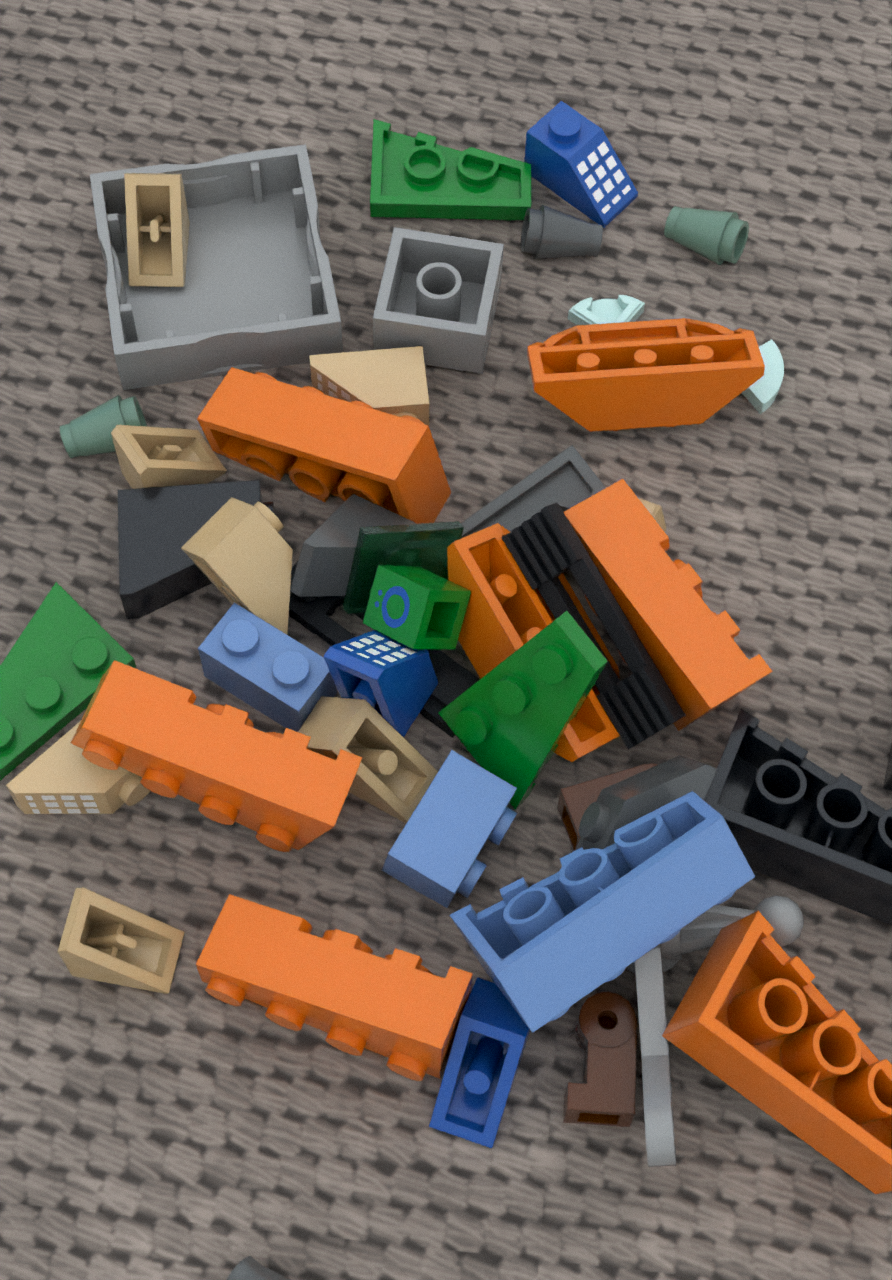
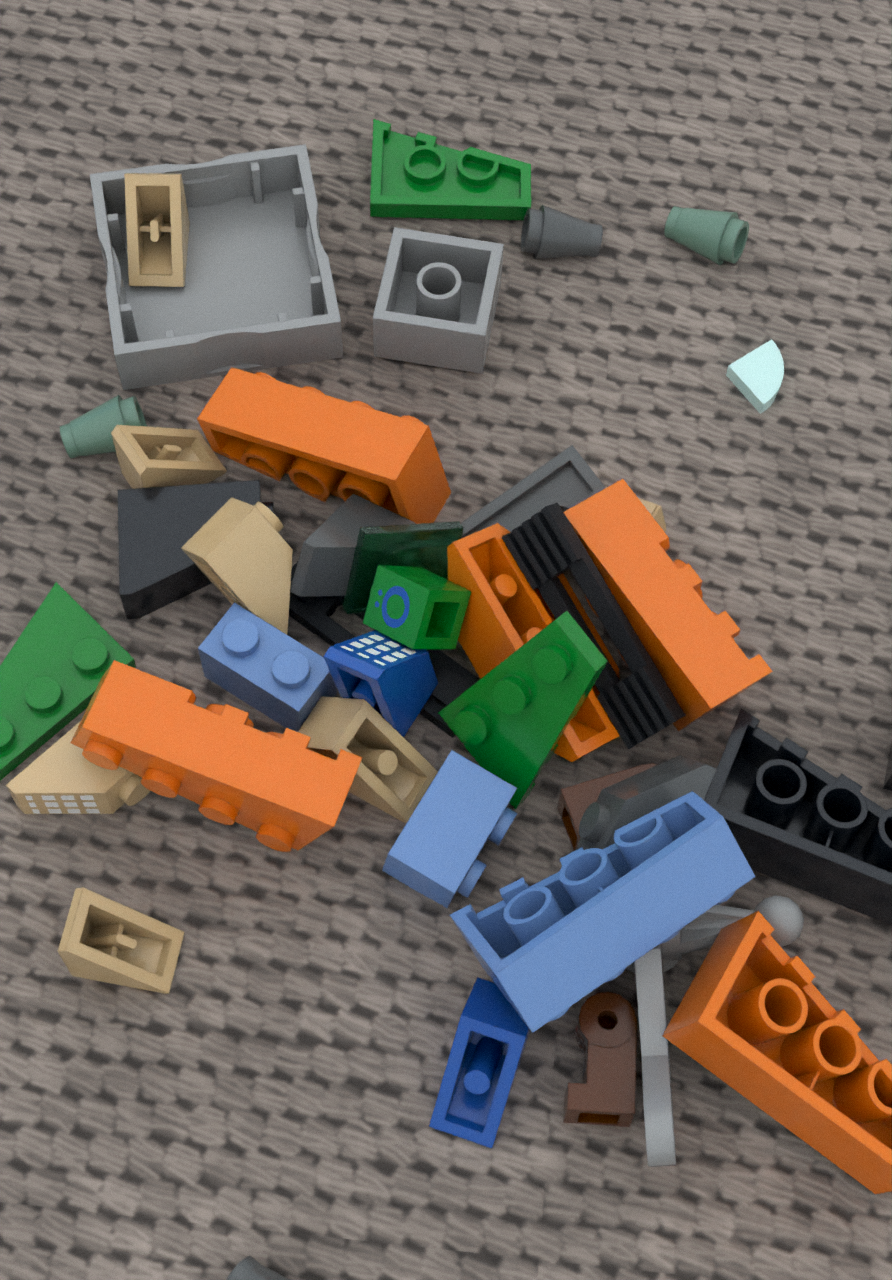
orange wedge [196,894,473,1081] -> none
tan slope [309,346,430,425] -> none
blue slope [524,101,638,228] -> none
orange wedge [527,318,765,432] -> none
light aqua tile [568,295,645,325] -> none

